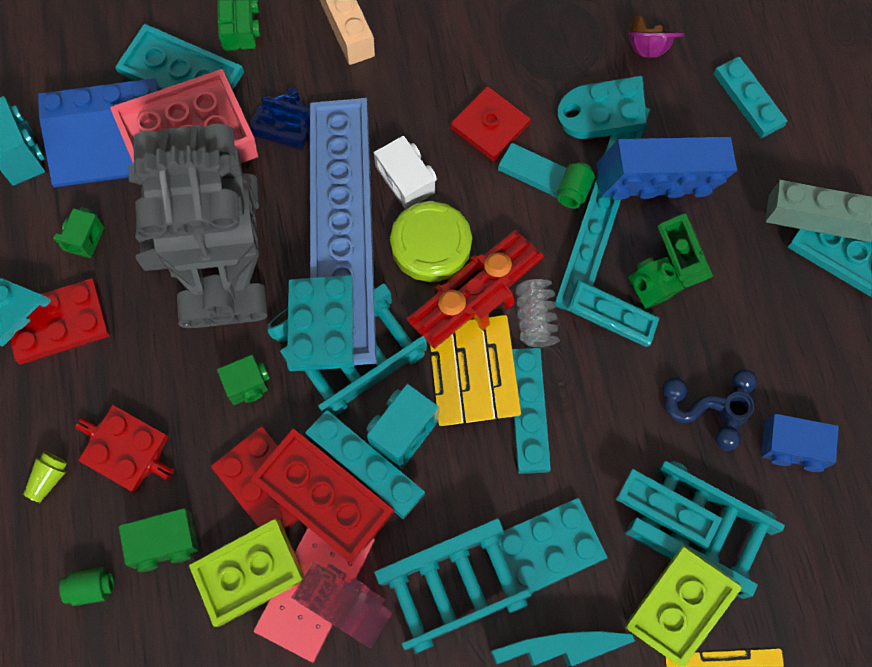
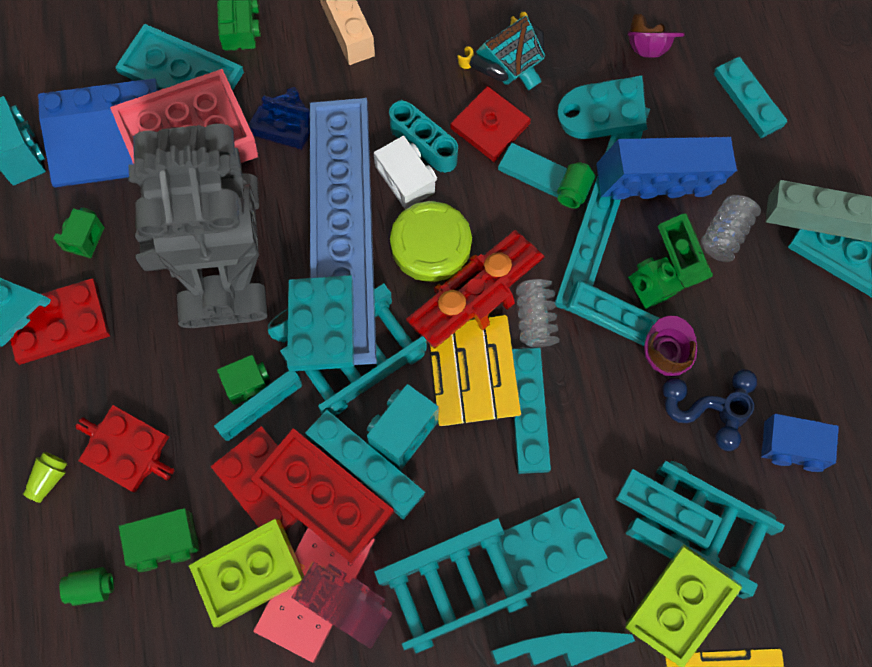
none -> teal tile [214,371,302,441]
none -> teal beam [389,101,458,173]
none -> torso [457,12,545,91]
none -> magenta piece [644,316,697,376]
none -> clear piece [701,195,761,262]

